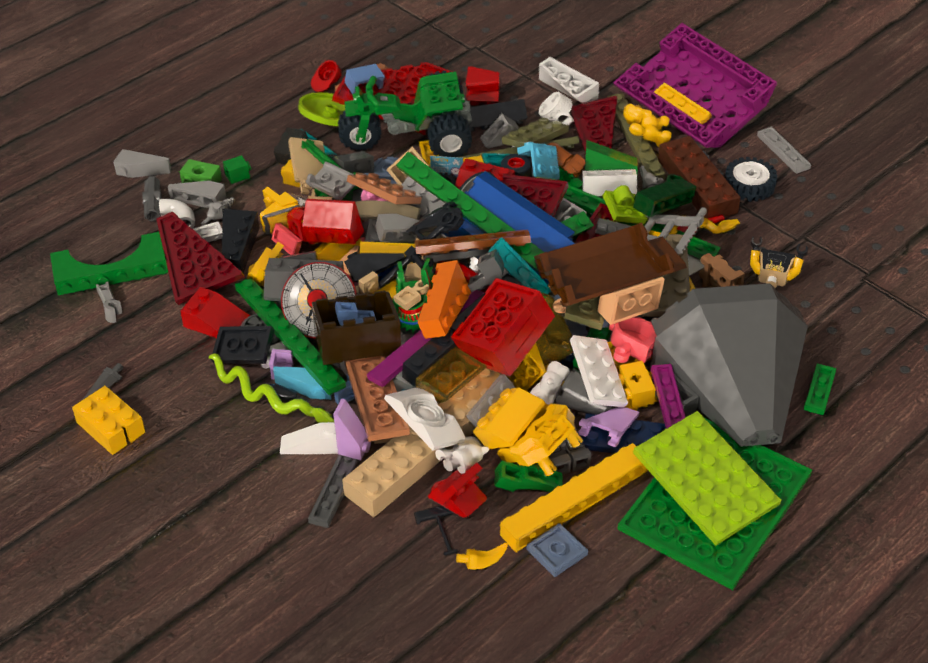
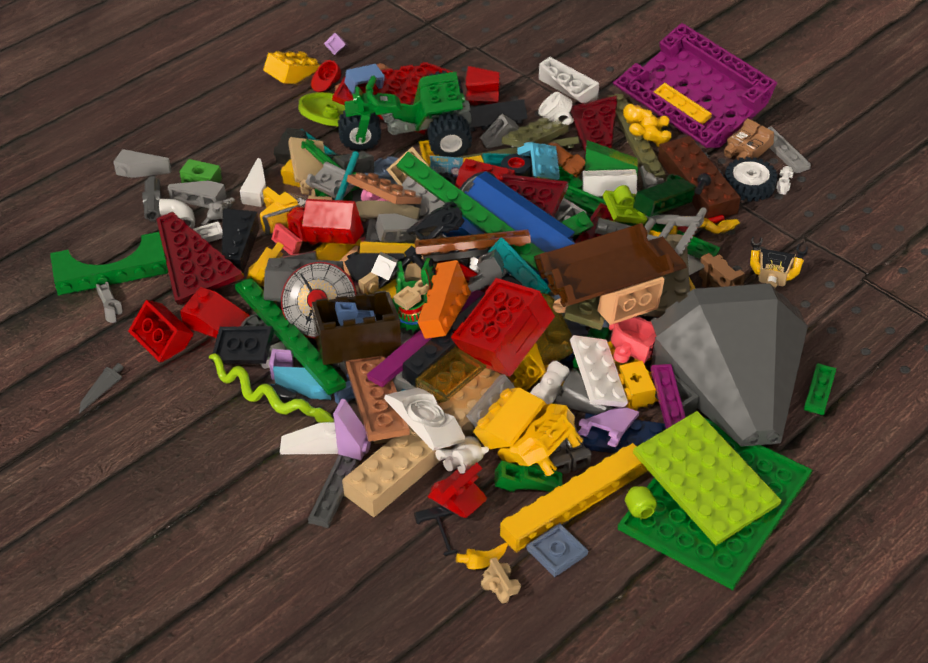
yellow piece [72,386,145,455] -> none
green brick [223,155,251,184] -> none
none -> red slope [128,300,194,363]
none -> white slope [240,158,266,207]
none -> yellow slope [263,51,321,84]
none -> lavender panel [324,33,348,55]
none -> teal bar [335,151,359,200]
none -> white brick [371,252,398,280]
none -> tan hips [481,558,521,603]
none -> lime head [625,486,657,519]
none -> black bar [695,173,711,194]
none -> medium nougat hips [724,118,774,161]
none -> white bar [776,166,794,195]

